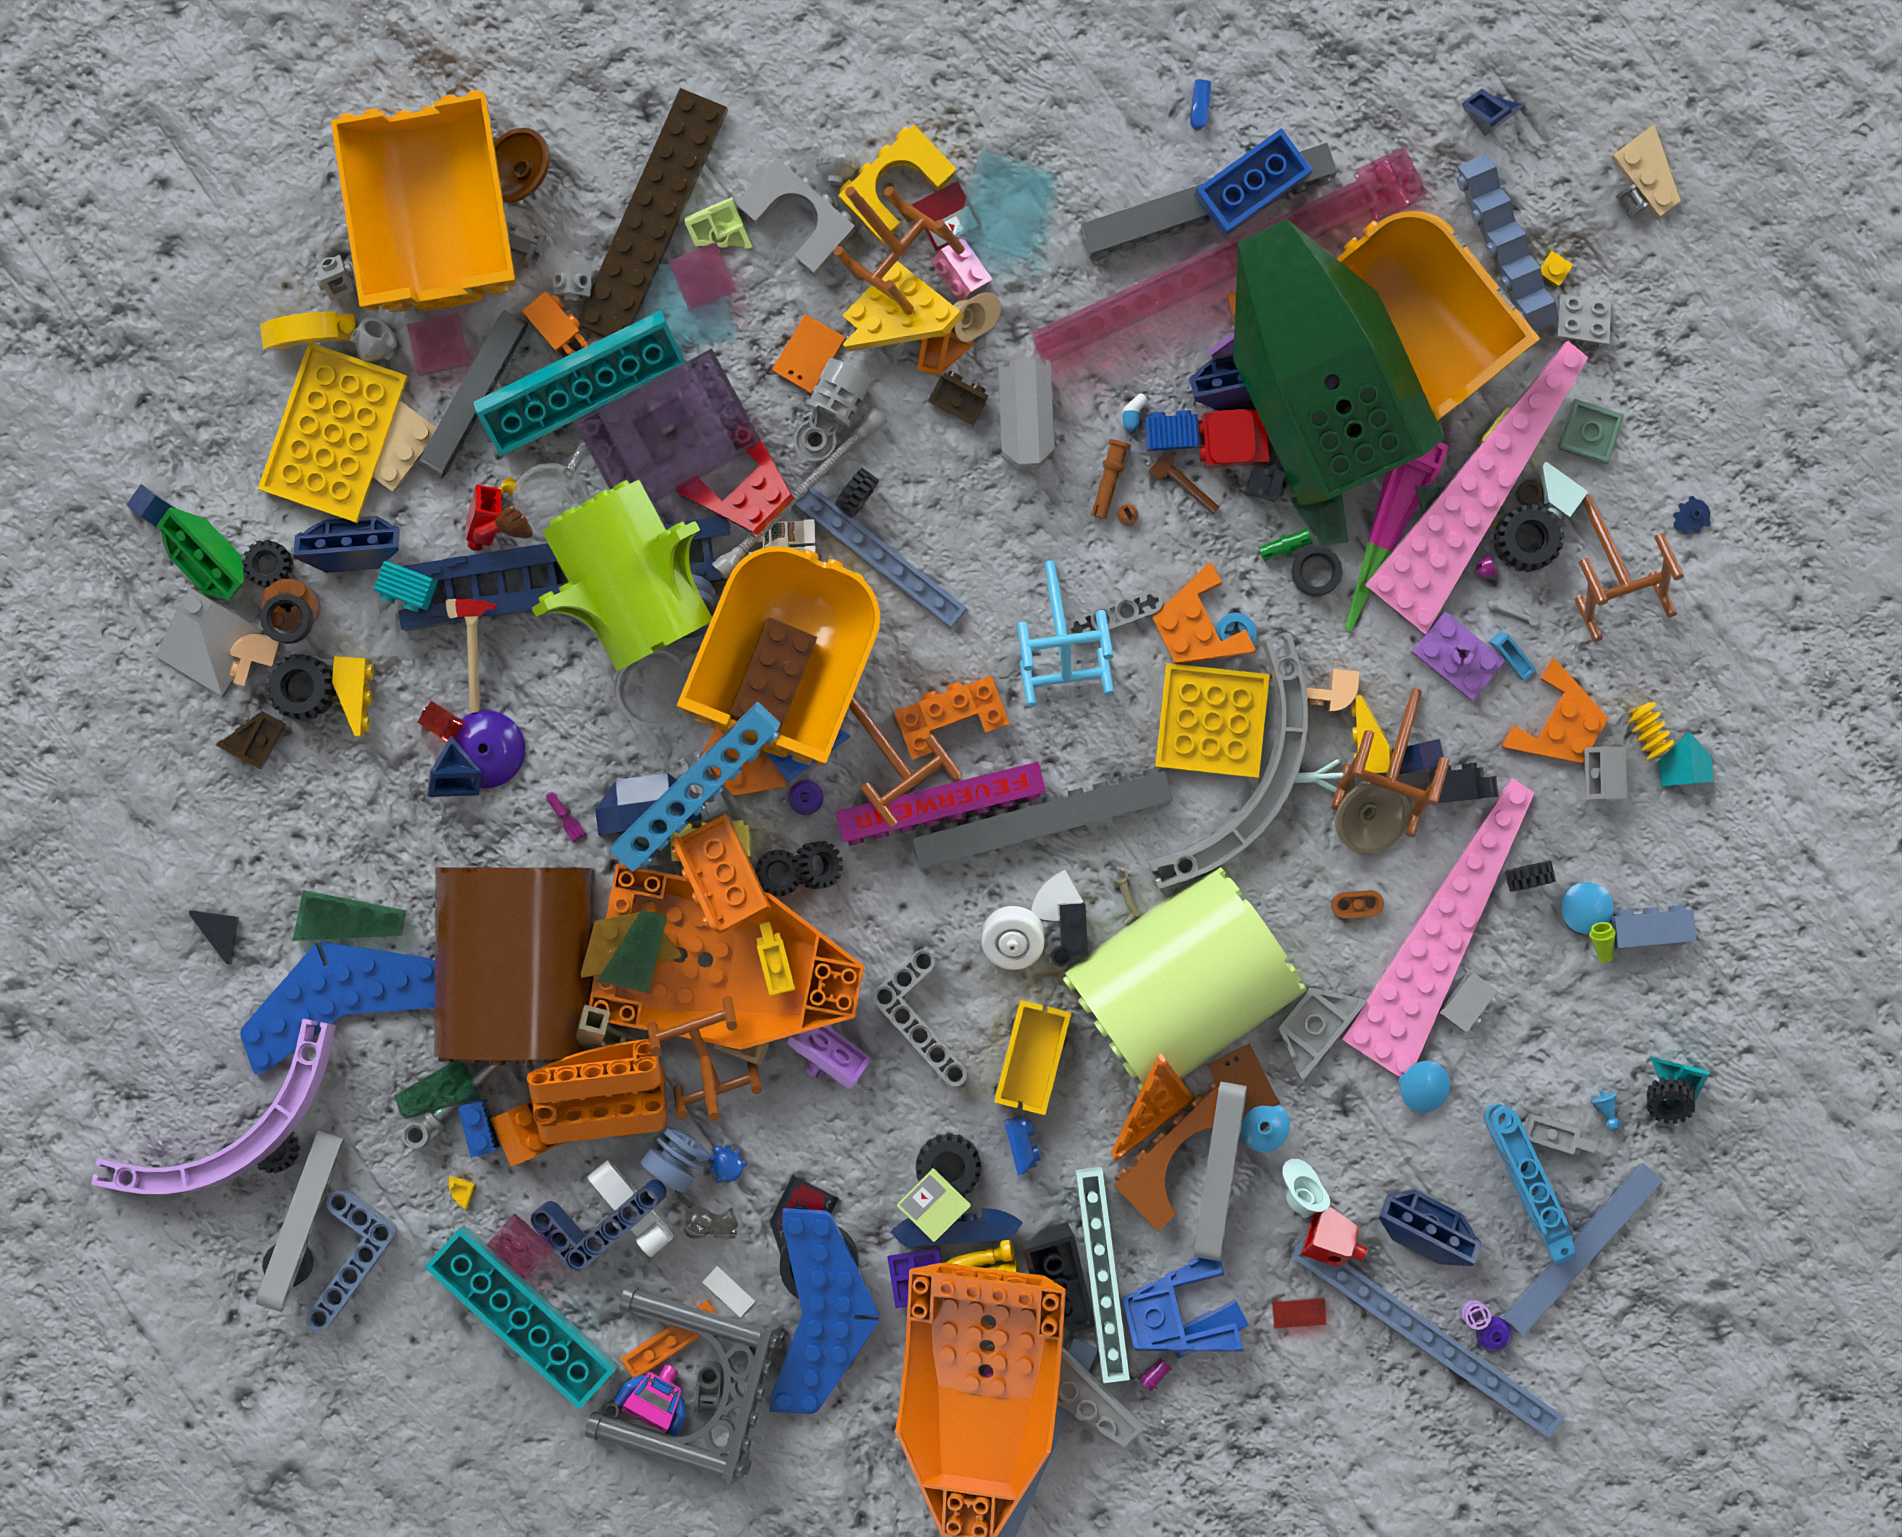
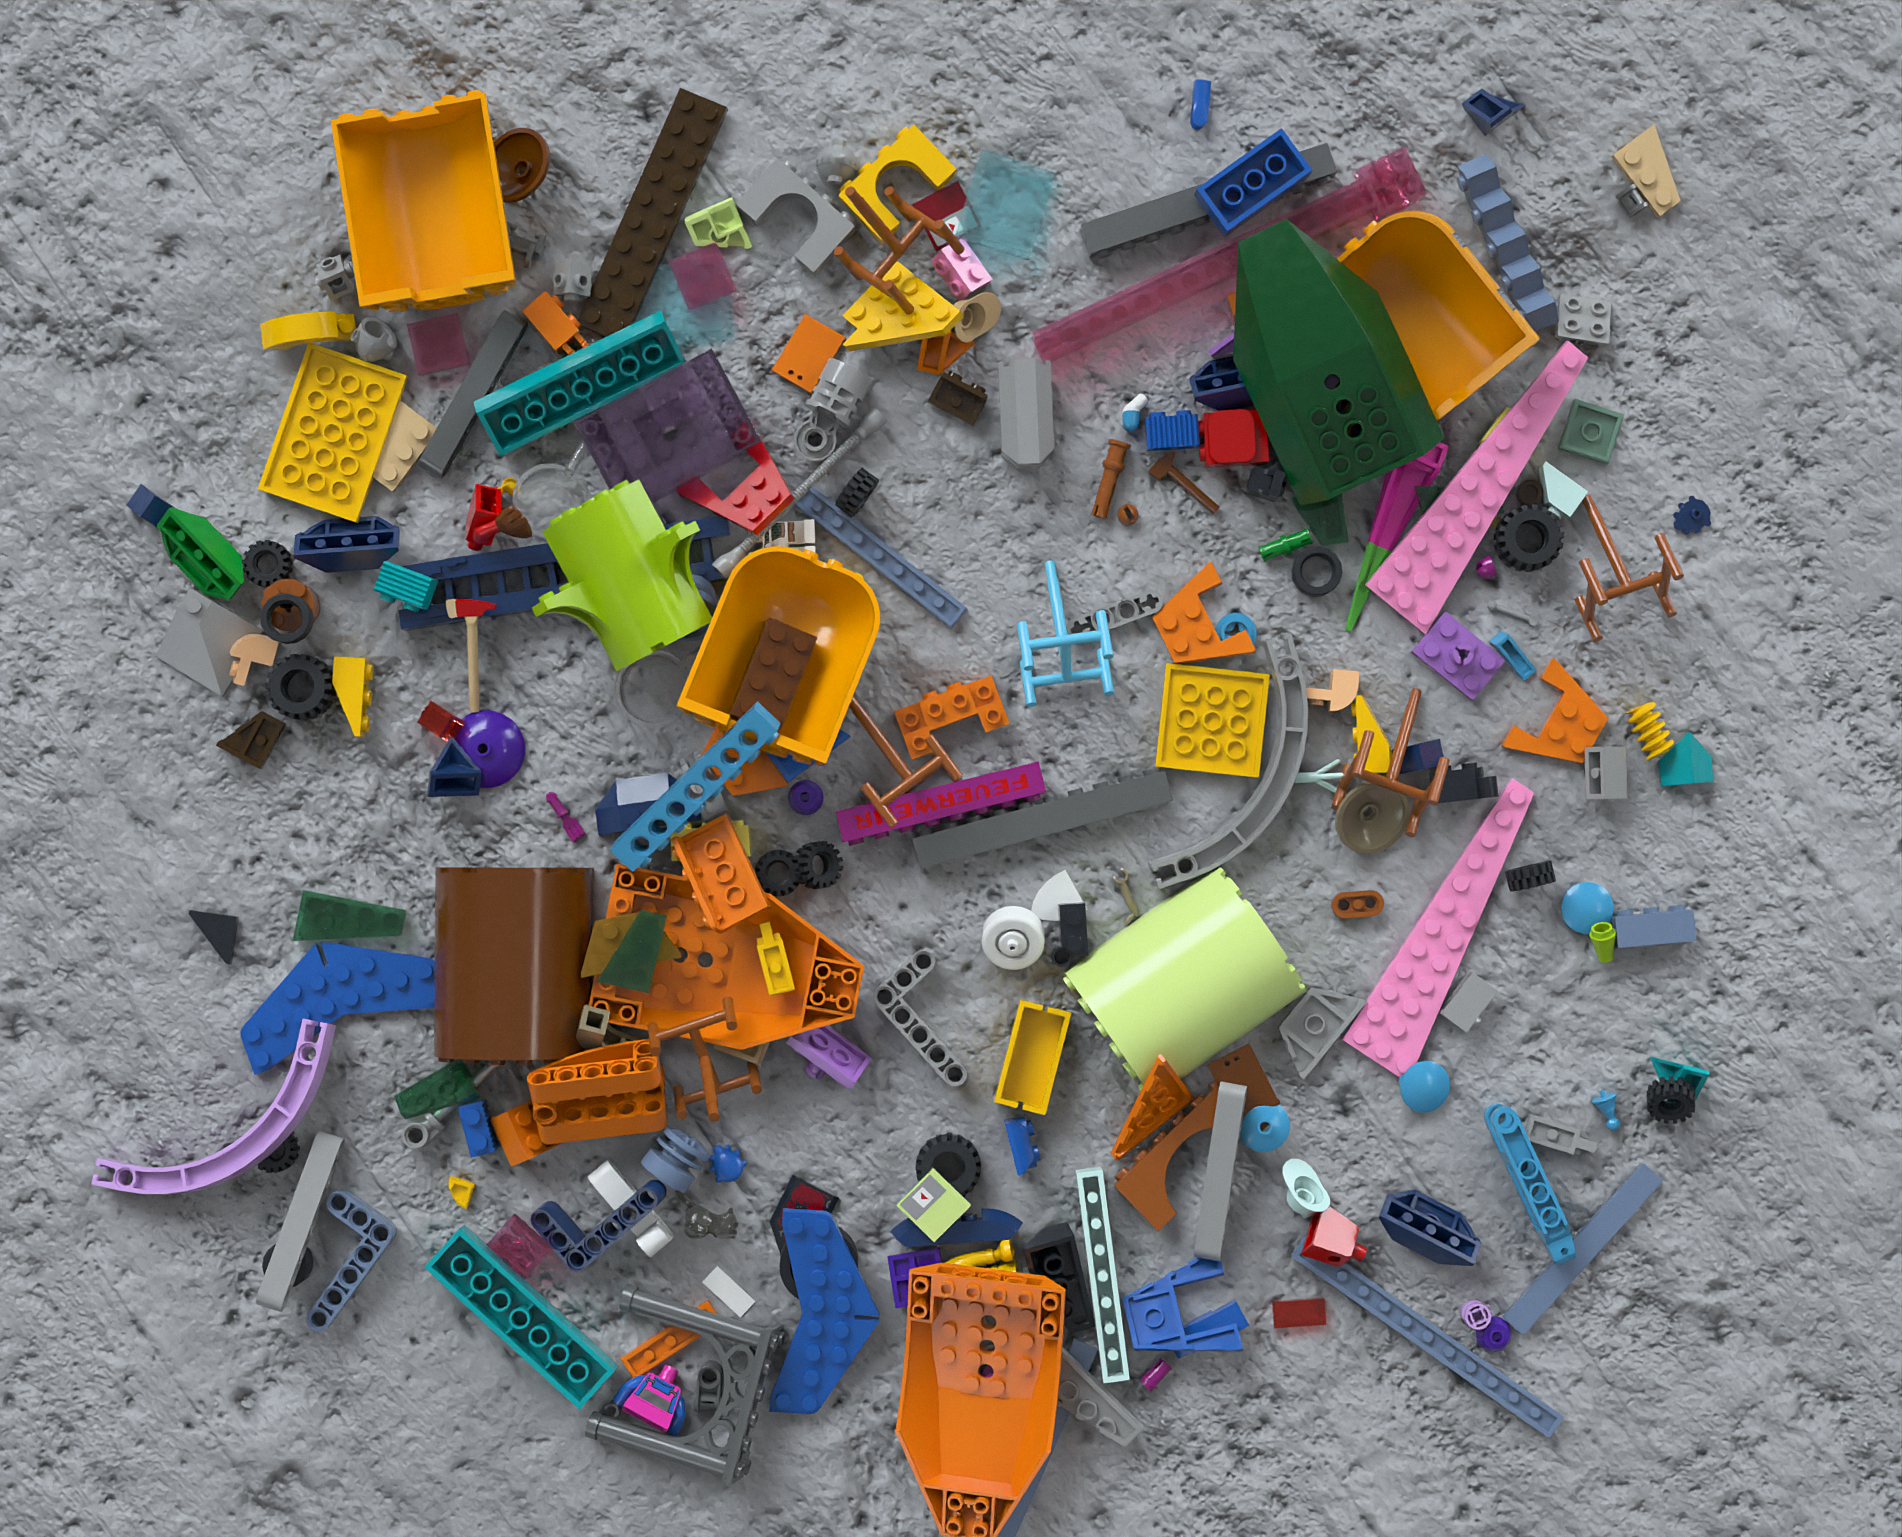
yellow plate [1540,251,1573,288] -> none

